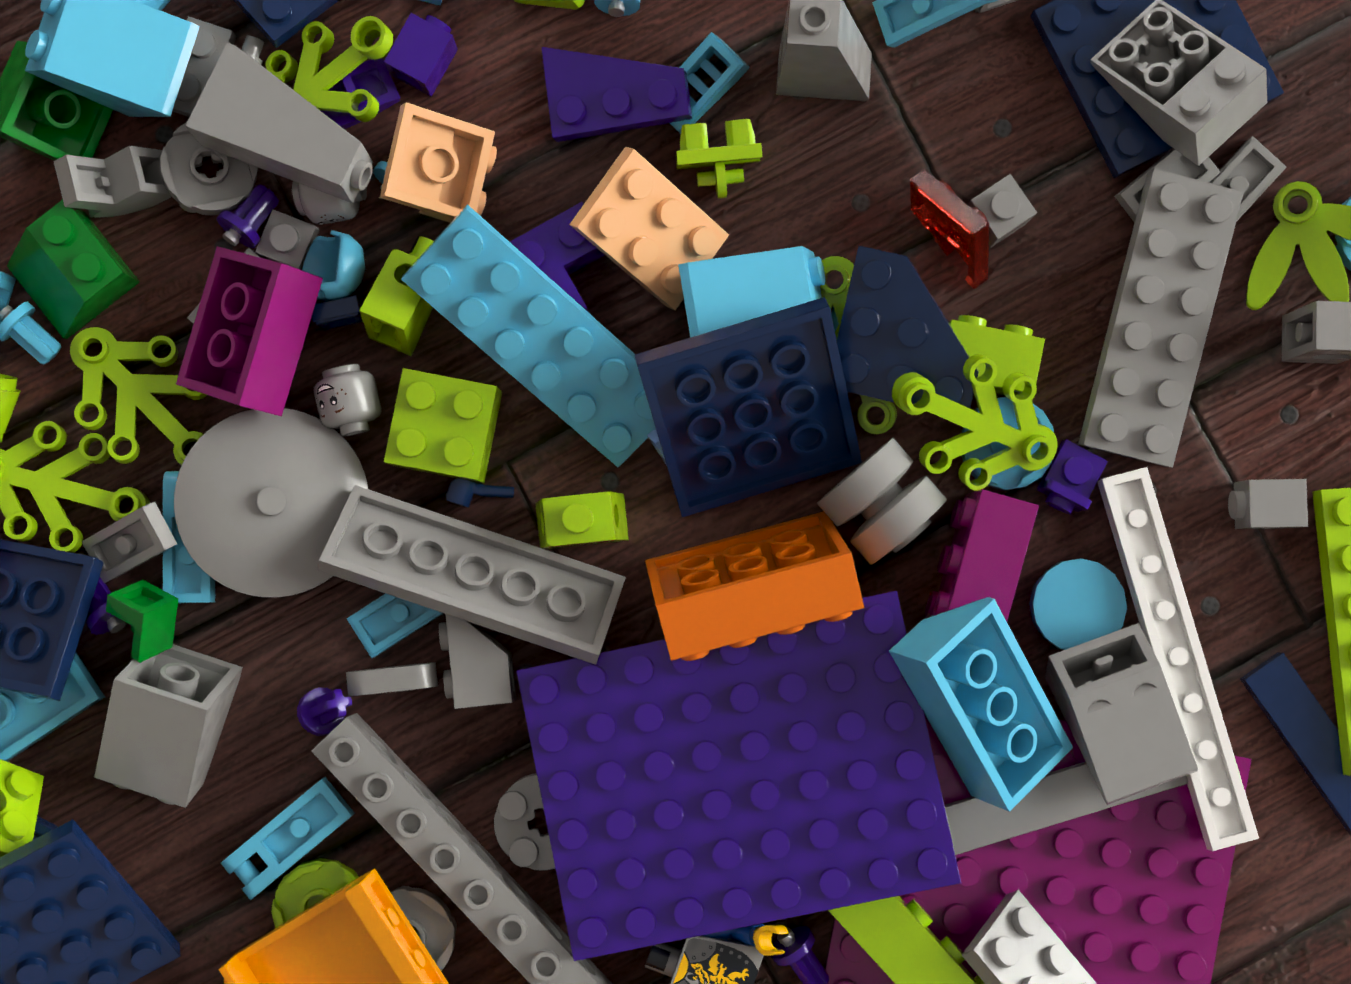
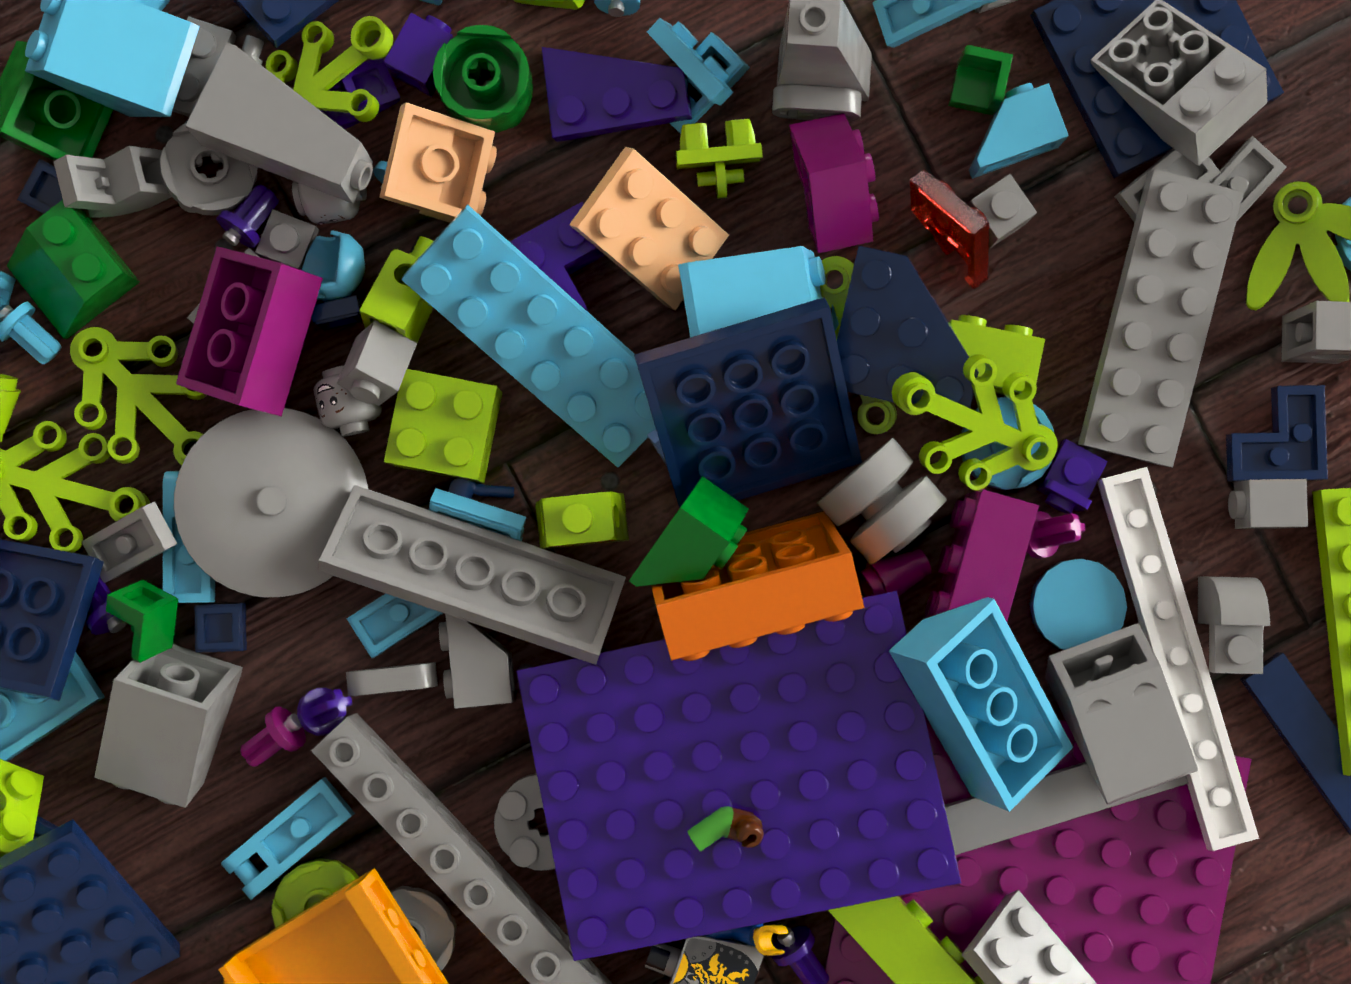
none -> dark blue tile [17,159,63,214]
none -> dark blue tile [194,603,247,653]
none -> magenta piece [240,707,306,767]
none -> light grey brick [337,320,417,406]
none -> medium azure tile [429,488,526,541]
none -> green brick [433,25,533,133]
none -> green slope [629,476,749,587]
none -> medium azure plate [647,18,734,106]
none -> arm [687,806,764,851]
none -> light grey beam [772,85,862,122]
none -> magenta brick [789,113,879,253]
none -> magenta cone [857,549,931,597]
none -> green panel [948,45,1013,116]
none -> medium azure slope [969,83,1069,179]
none -> magenta piece [1027,511,1085,559]
none -> light grey brick [1198,576,1270,674]
none -> dark blue plate [1226,385,1328,482]

